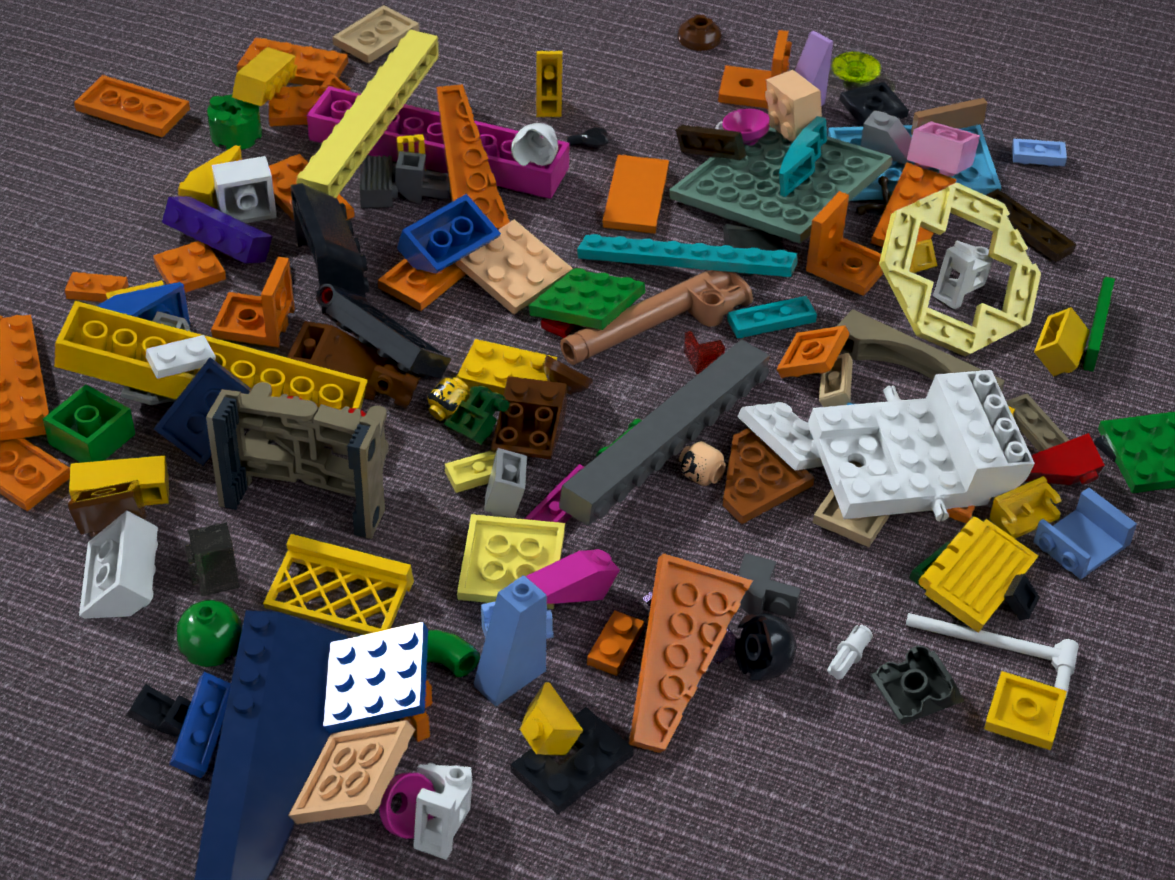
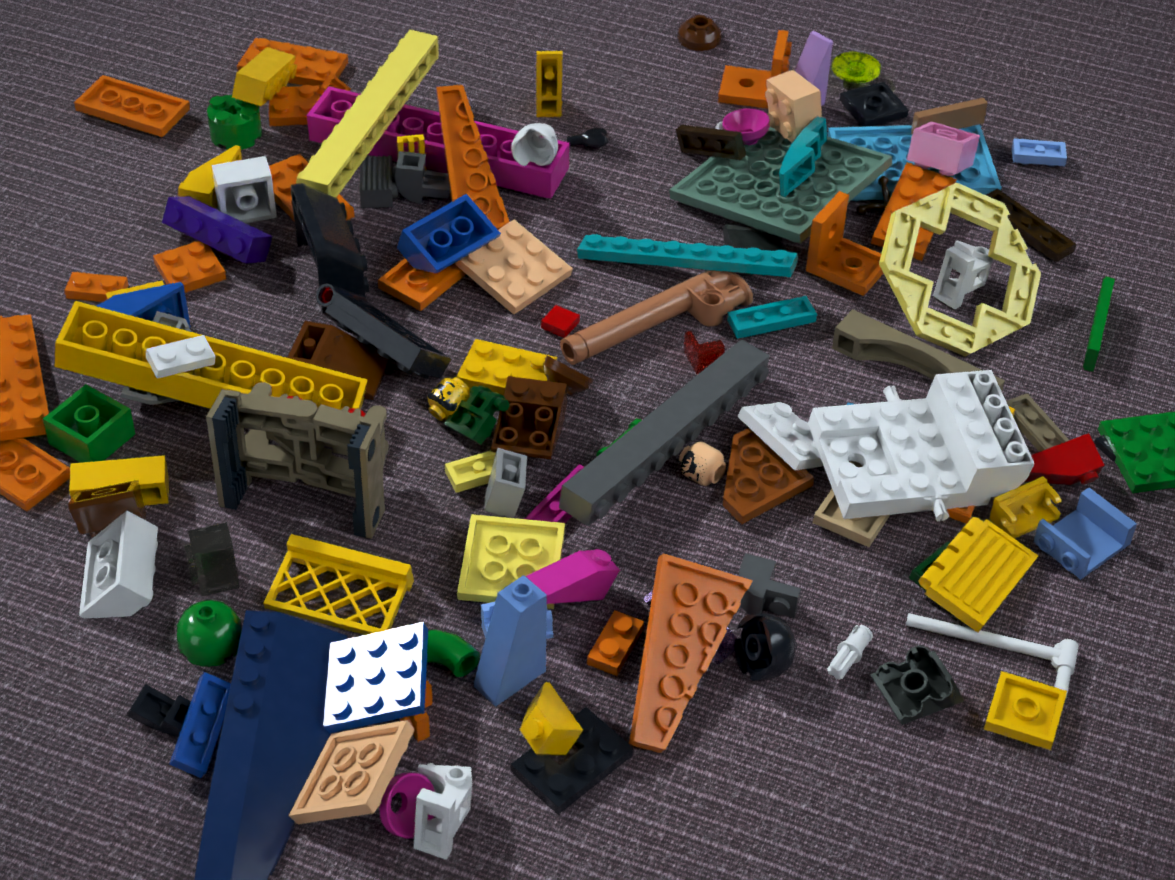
dark blue tile [154,357,252,466] -> none
orange bracket [211,257,295,348] -> none
tan plate [333,5,419,64] -> none
reddish brown plate [368,364,420,409] -> none
green plate [529,268,646,330] -> none
orange tile [602,155,669,234] -> none
orange plate [776,325,850,378] -> none
tan brick [819,352,853,407] -> none
light grey slope [860,110,912,165] -> none
yellow tile [909,239,938,273] -> none
black tile [1004,574,1040,621] -> none
yellow brick [1034,307,1090,377] -> none

